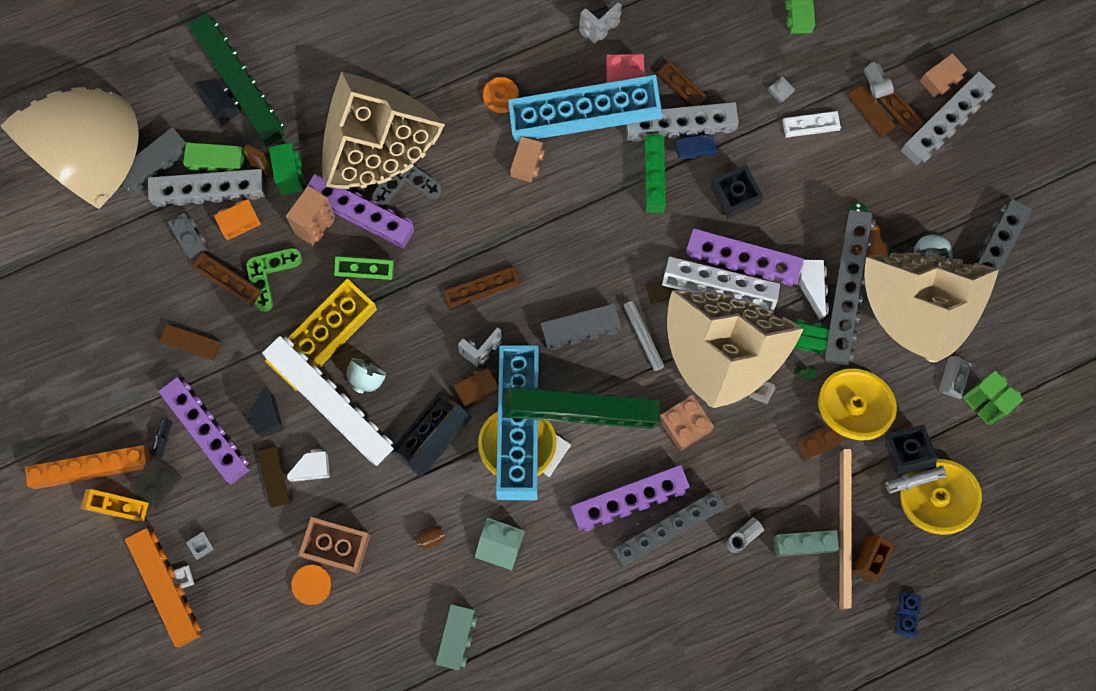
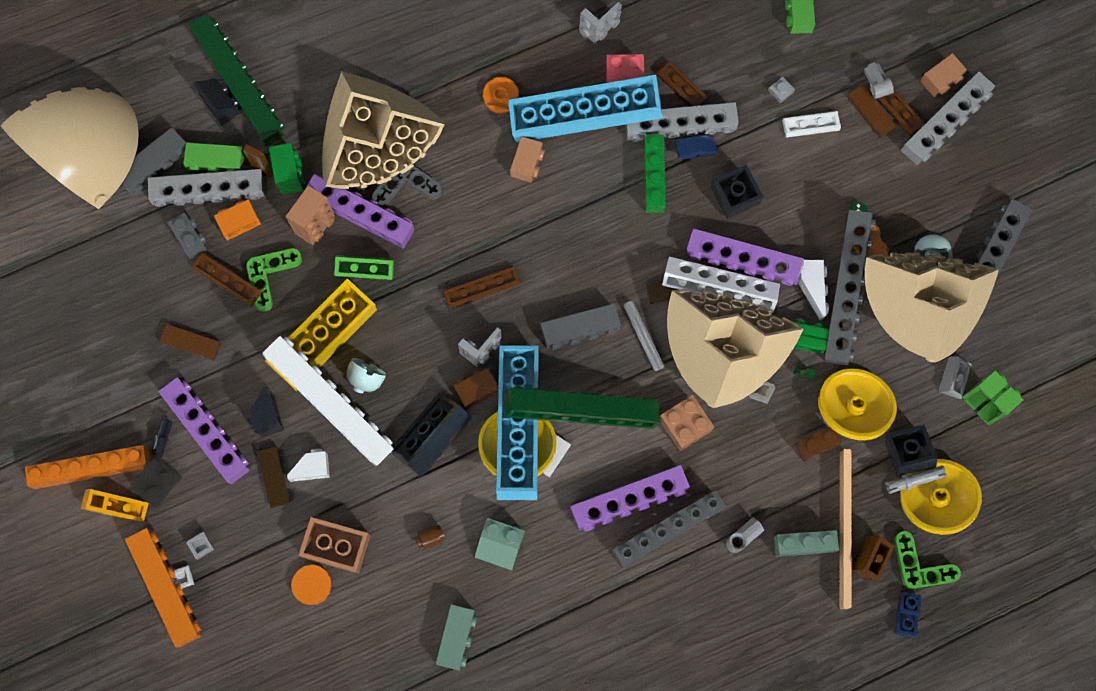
none -> bright green beam [894,531,961,589]

